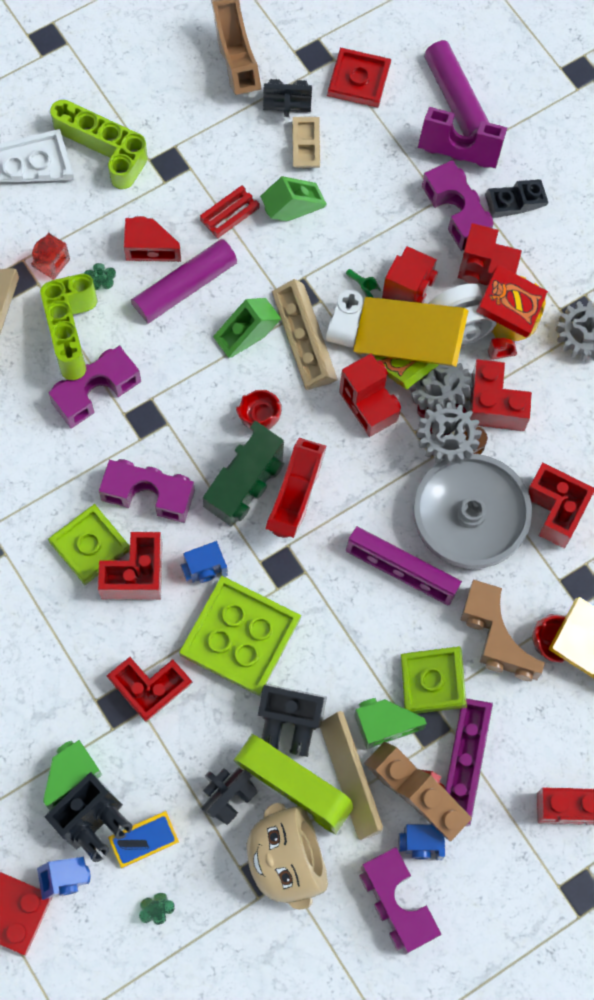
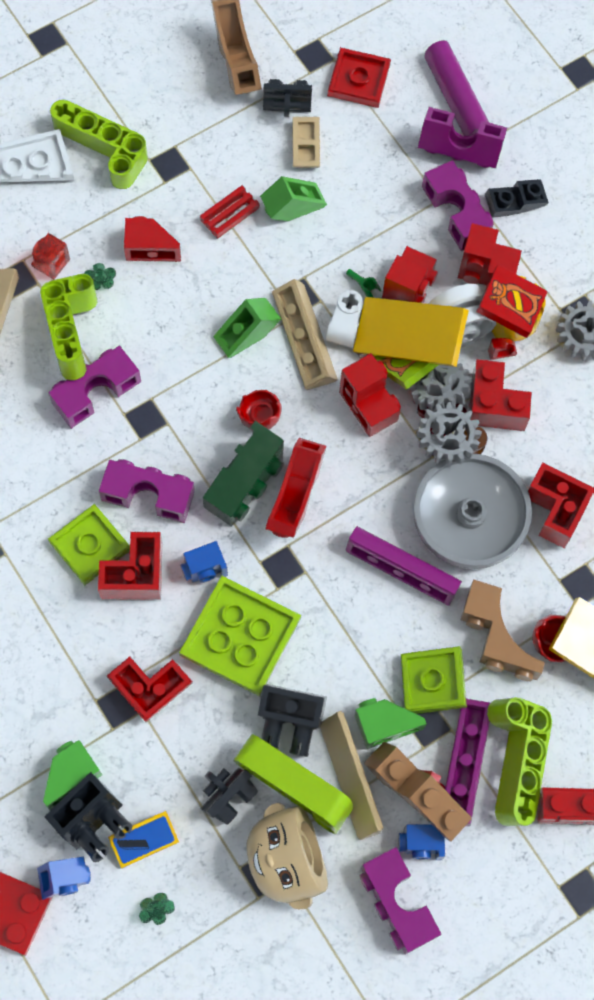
magenta brick [131,239,237,324] -> none
none -> lime beam [487,697,552,826]

